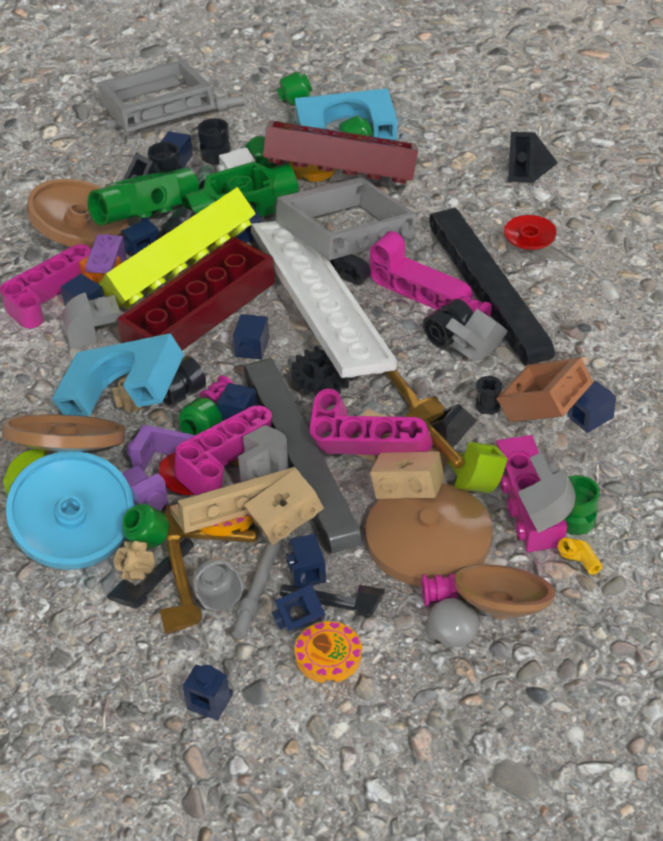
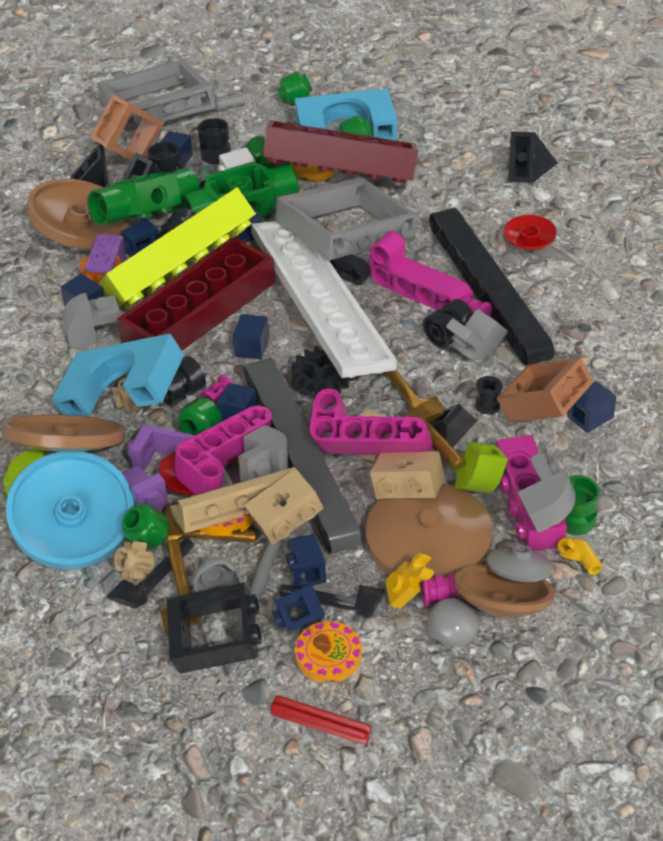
dark pink beam [0,244,91,329] -> none
dark blue brick [183,664,234,721] -> none
none -> black slope [70,143,110,187]
none -> nougat window [90,94,164,160]
none -> black window [167,583,262,674]
none -> red axle [271,695,372,745]
none -> yellow plate [385,553,434,609]
none -> light grey dish [487,544,552,582]

